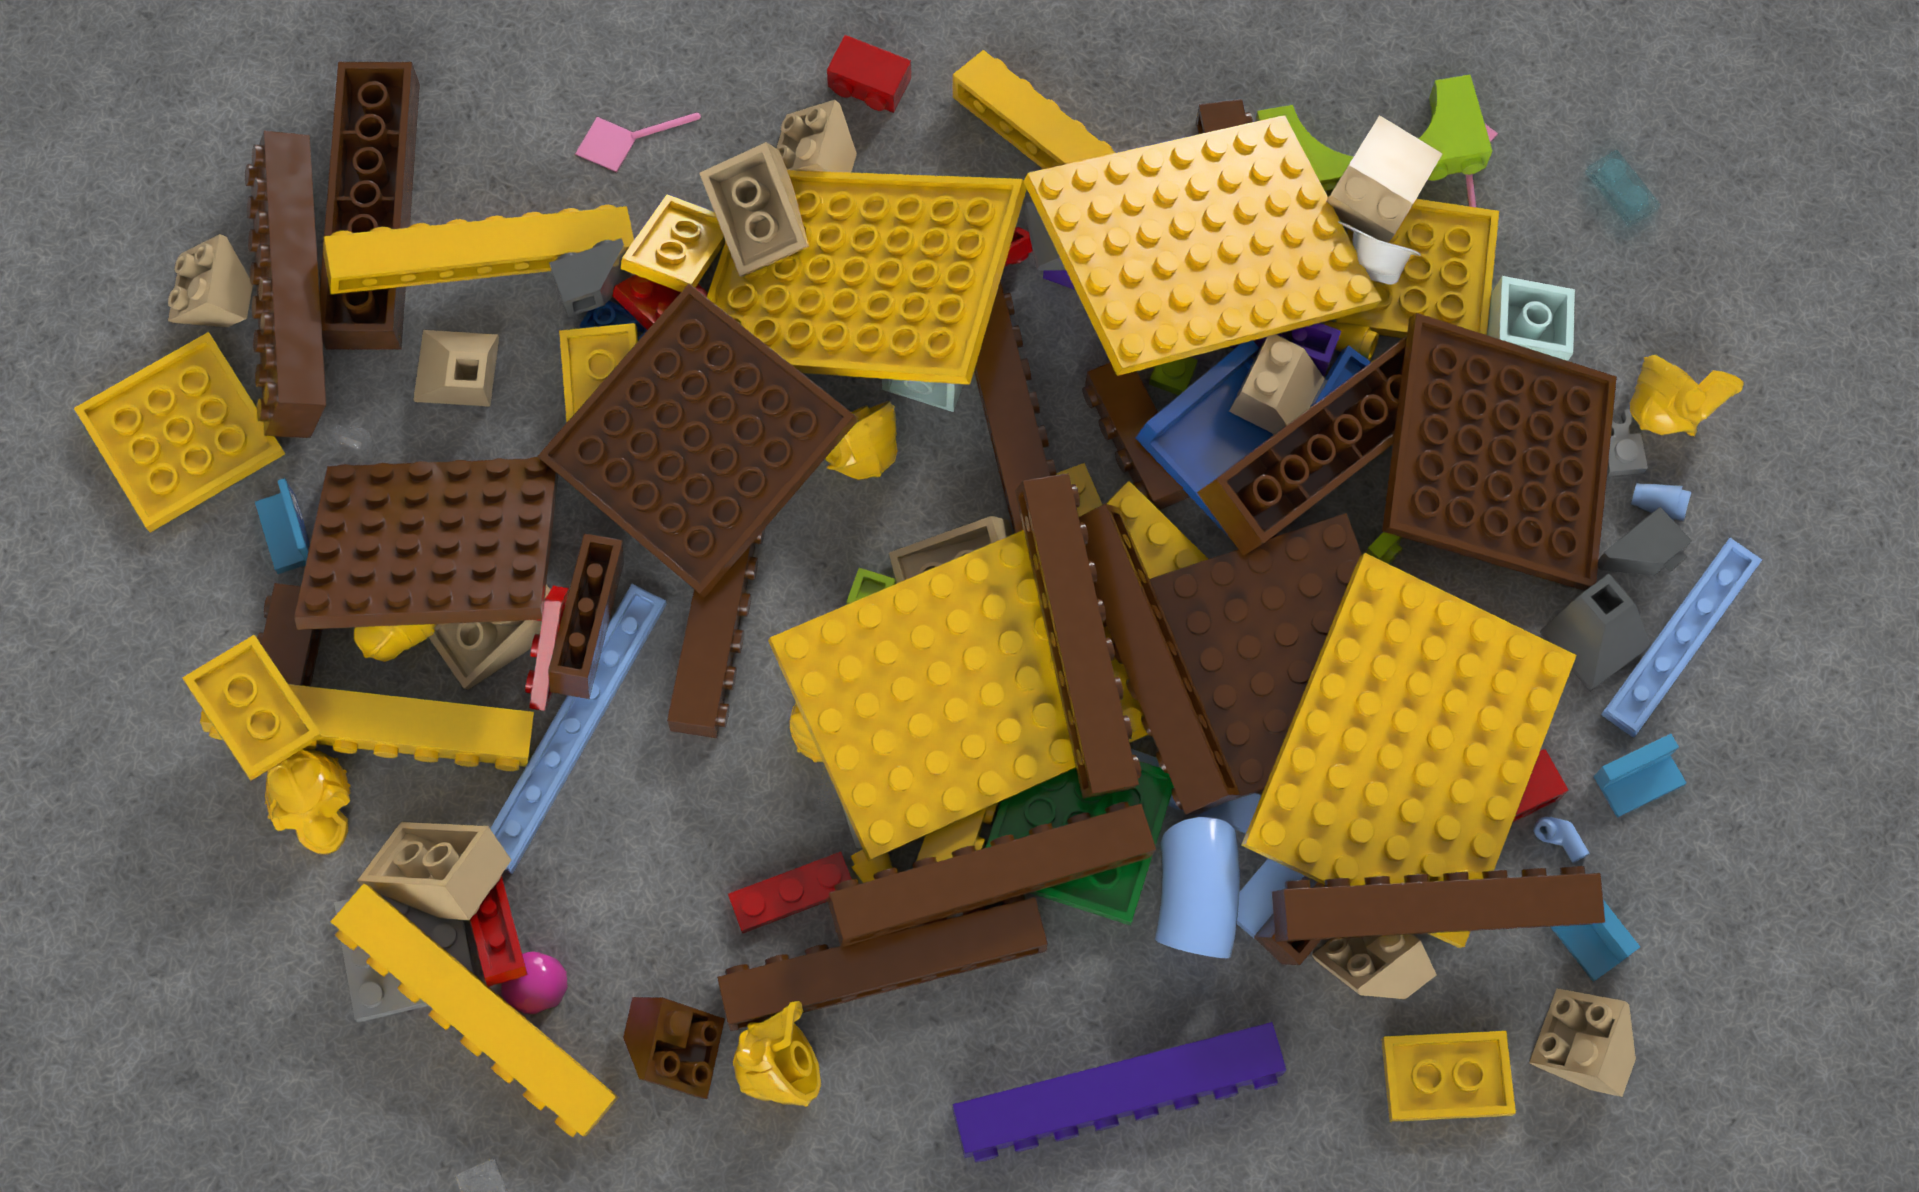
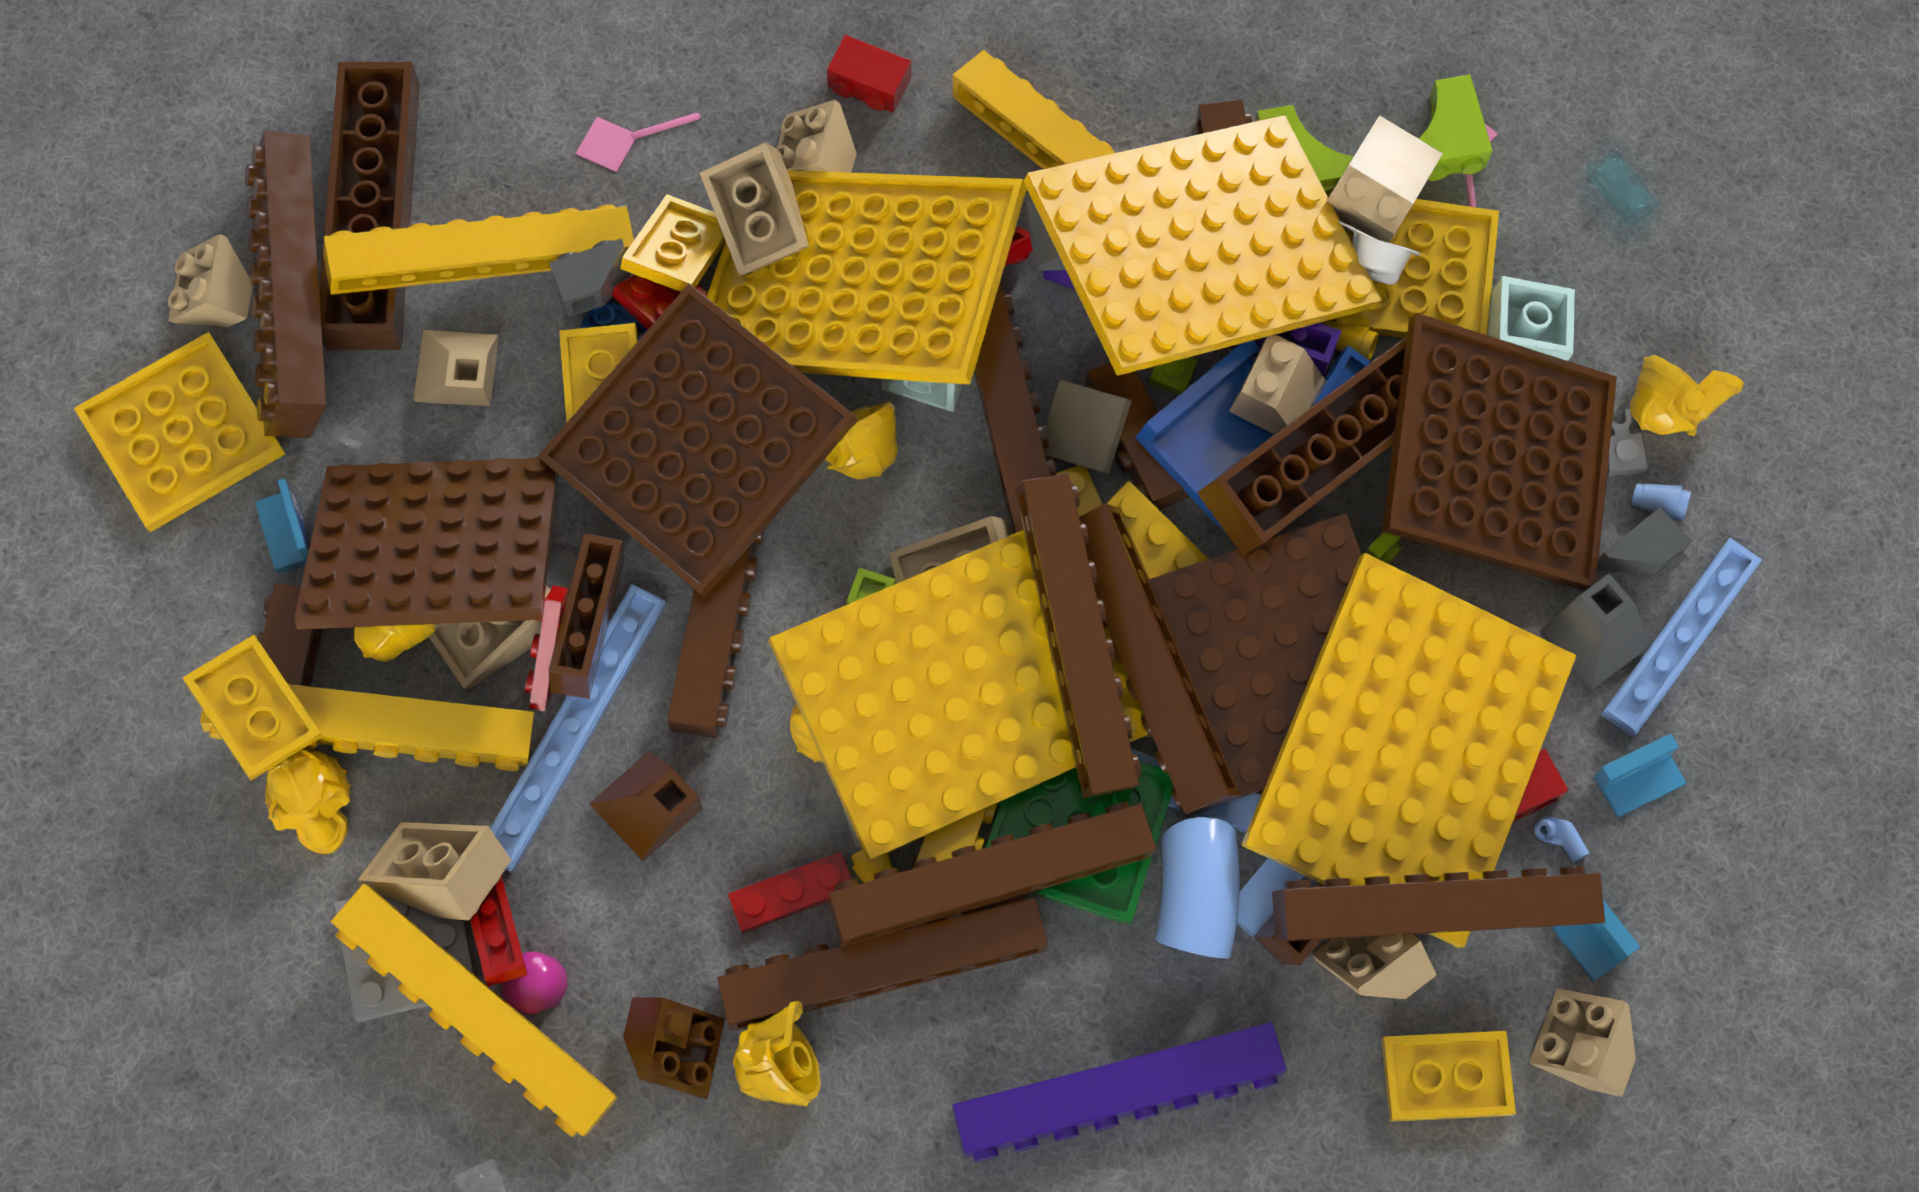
none -> reddish brown slope [589,751,703,862]
none -> dark tan tile [1043,380,1132,474]

